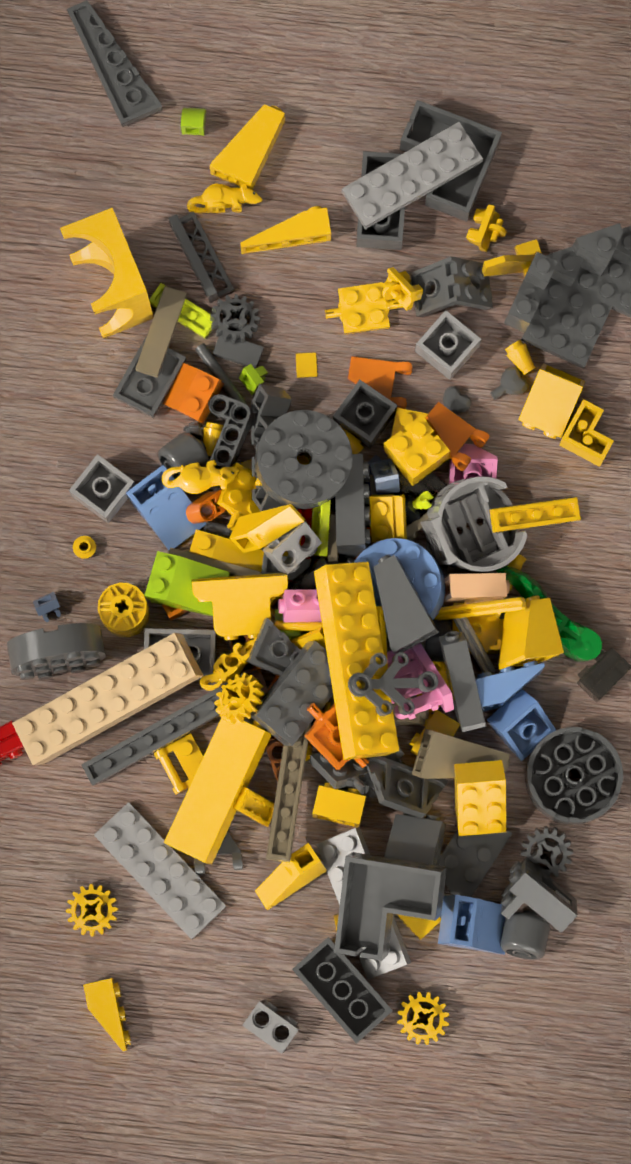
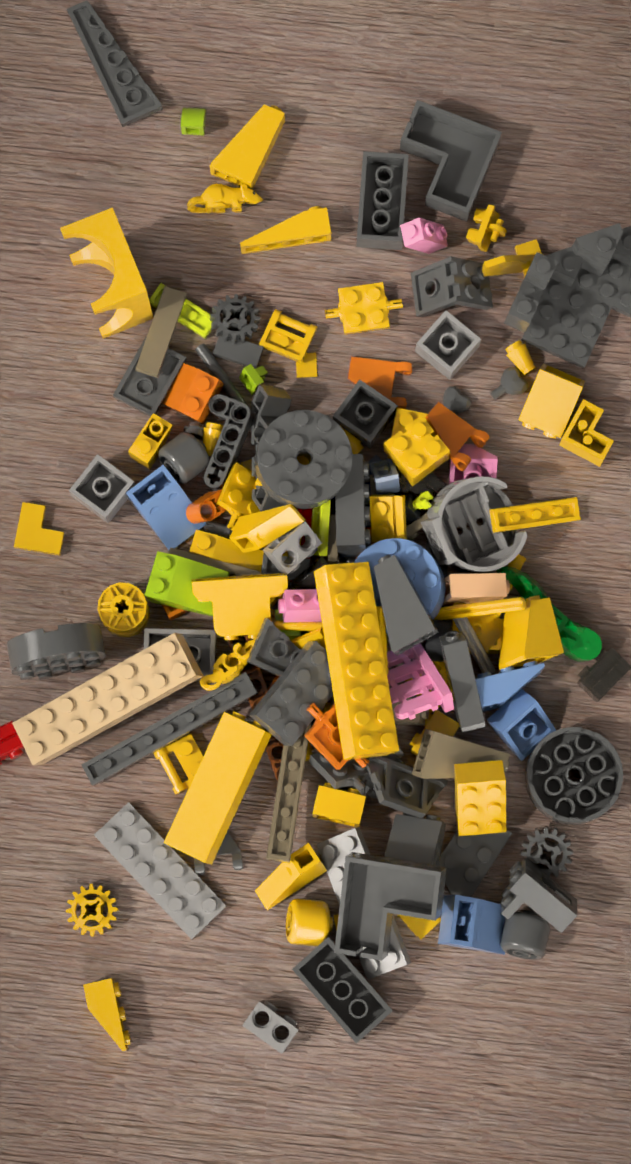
sand blue tile [33,592,61,622] -> none
yellow plate [73,536,96,559] -> none
yellow animal [162,460,240,494] -> none
dark grey fence [169,212,234,303] -> none
yellow gear [214,673,264,724] -> none
yellow plate [233,786,274,827] -> none
light grey plate [341,122,483,229] -> none
dark grey plant [348,652,438,716] -> none
yellow hips [382,267,423,311] -> none
yellow gear [397,992,449,1045] -> none
none -> yellow tile [14,502,65,556]
none -> yellow slope [128,413,173,470]
none -> yellow plate [259,309,318,363]
none -> yellow head [286,898,333,946]
none -> bright pink brick [400,218,448,254]

